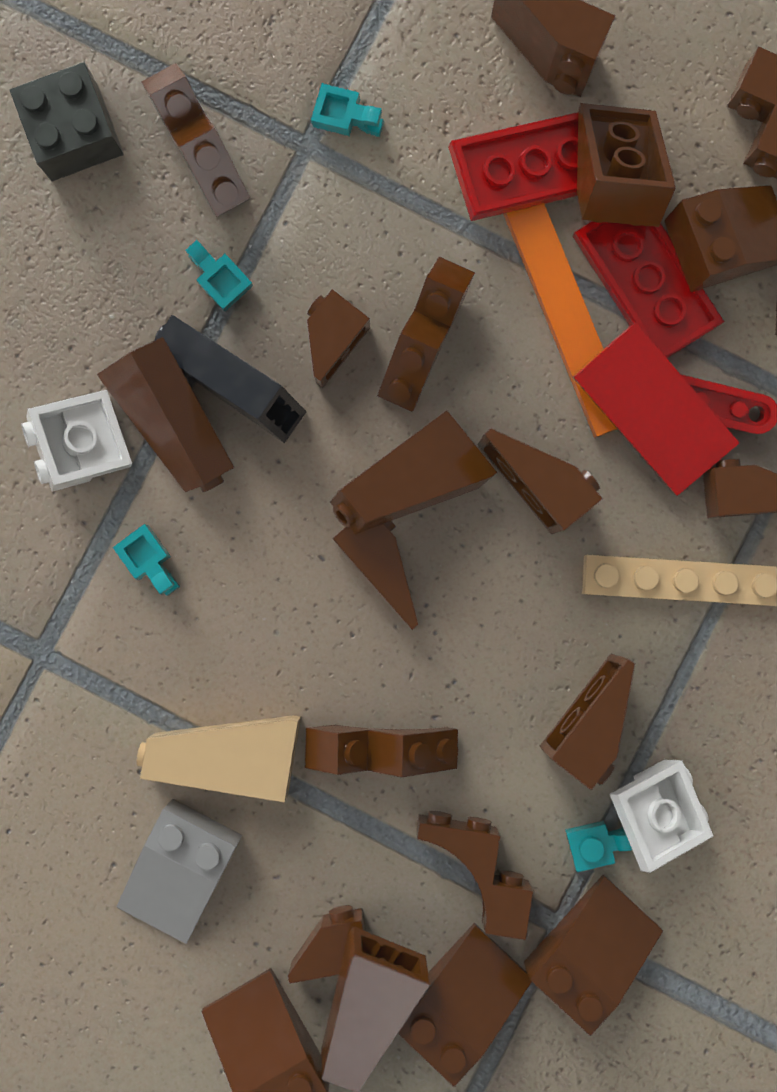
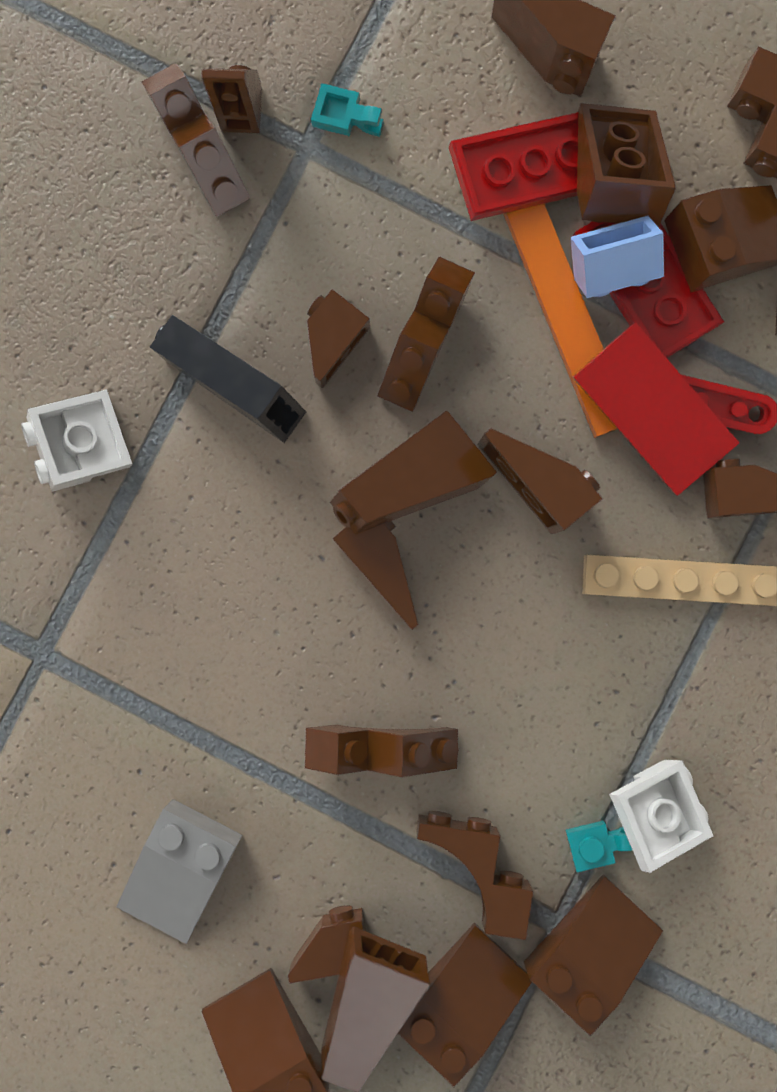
pearl dark grey brick [9,62,124,181] -> none
reddish brown slope [97,337,234,493] -> none
teal plate [112,524,180,596] -> none
tan slope [137,715,301,802] -> none
teal plate [185,240,253,312] -> none
reddish brown slope [540,654,635,790] -> none
none -> reddish brown slope [202,65,262,133]
none -> light blue brick [571,215,664,298]

